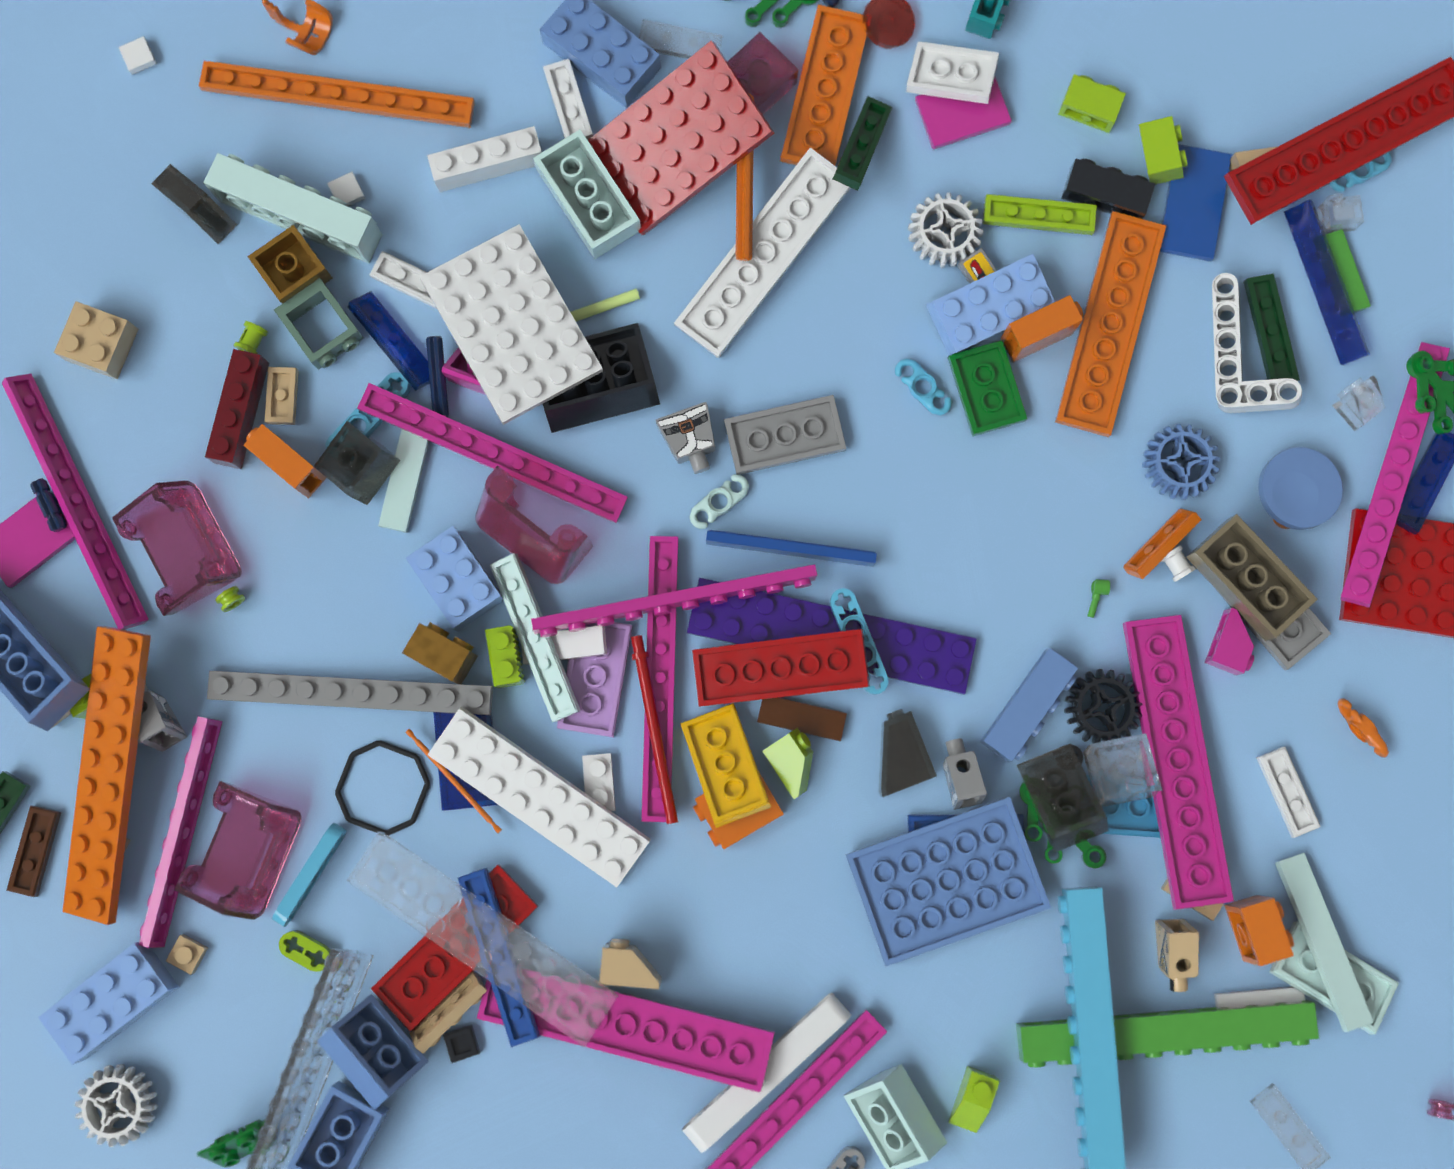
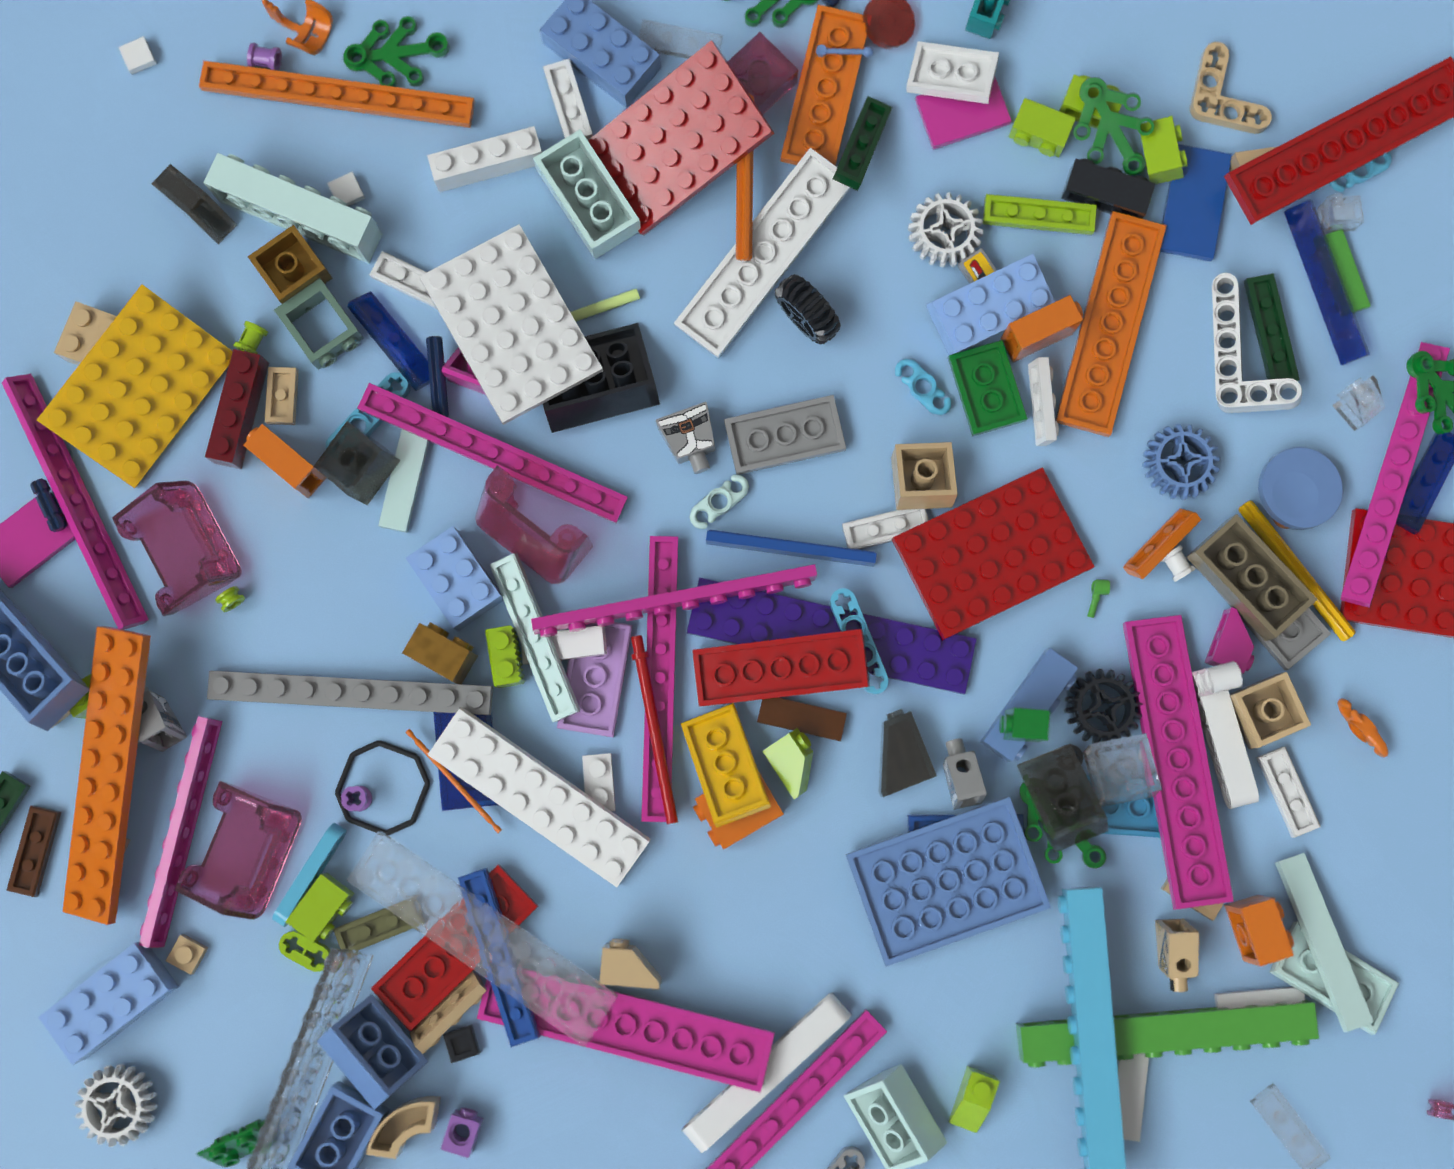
none -> yellow plate [37,284,233,488]
none -> medium lavender bush [247,42,282,71]
none -> lime brick [285,873,355,943]
none -> olive tile [333,896,426,956]
none -> medium lavender bush [341,786,372,811]
none -> green plant [343,16,449,87]
none -> tan brick [366,1096,441,1159]
none -> medium lavender brick [440,1107,483,1158]
none -> black gear [775,274,841,345]
none -> medium blue hinge [816,45,874,58]
none -> white tile [842,509,929,550]
none -> tan brick [891,442,958,510]
none -> red plate [892,467,1095,640]
none -> green brick [999,708,1050,742]
none -> lime brick [1008,98,1076,157]
none -> white plate [1028,357,1059,446]
none -> green plant [1074,77,1154,176]
none -> white tile [1117,1053,1149,1142]
none -> tan beam [1190,42,1272,134]
none -> white beam [1192,661,1259,809]
none -> tan brick [1230,672,1311,749]
none -> yellow axle [1239,500,1355,641]

